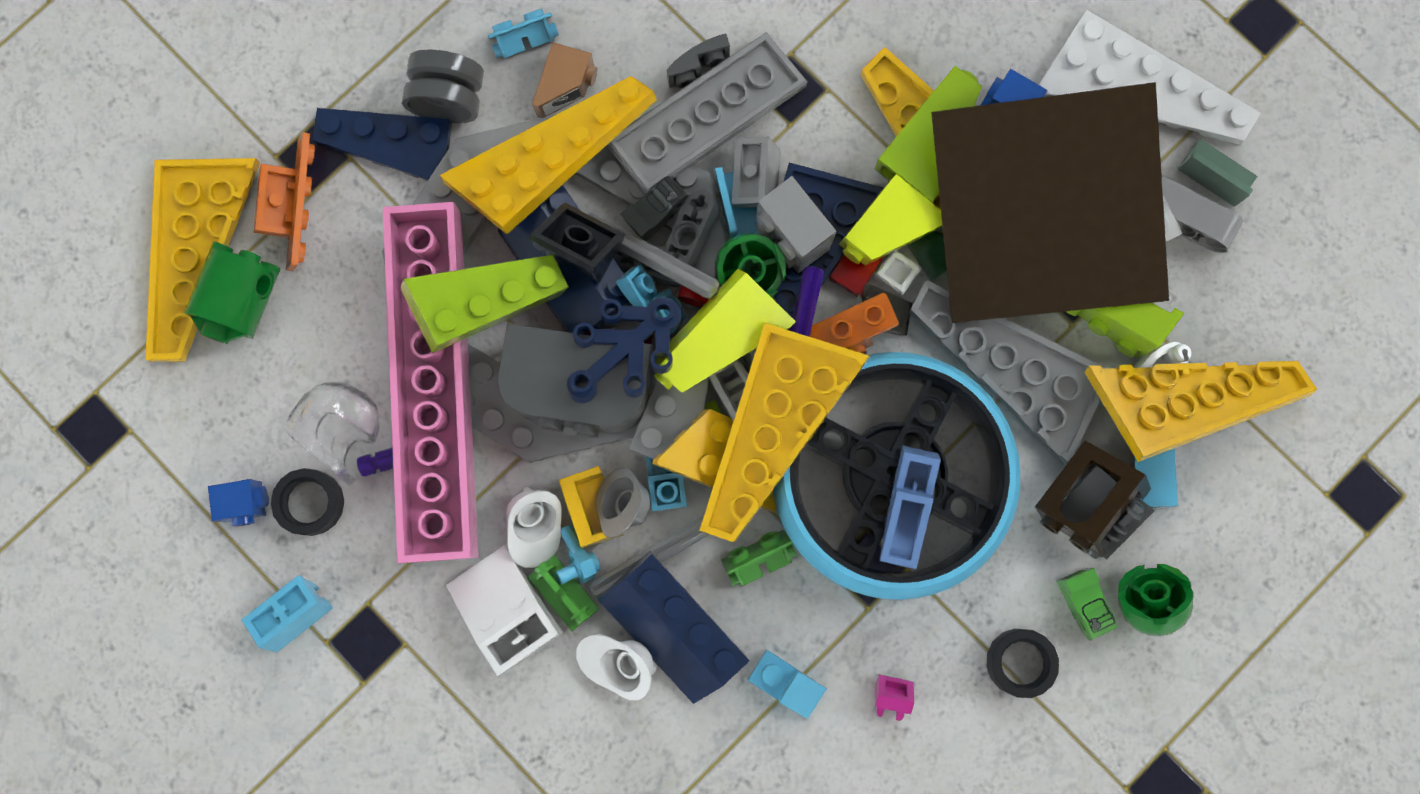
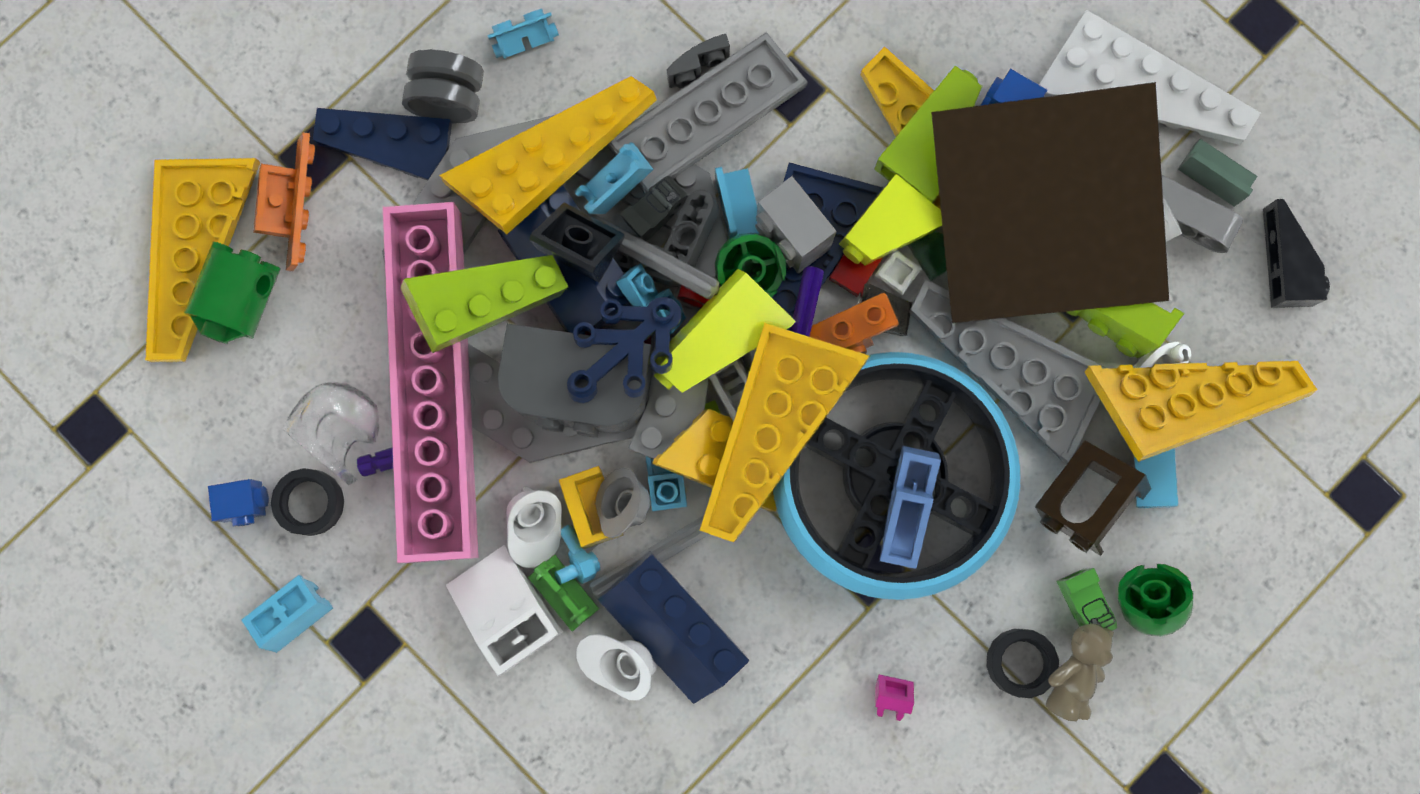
medium nougat slope [532,42,598,118] -> none
bright green hinge [721,529,797,587] -> none
light grey panel [731,136,781,208] -> none
medium azure slope [748,649,827,719] -> none
dark grey hinge [1061,465,1155,560] -> none
none -> medium azure hinge [575,142,654,214]
none -> dark tan piece [1046,623,1114,722]
none -> black slope [1263,199,1330,308]

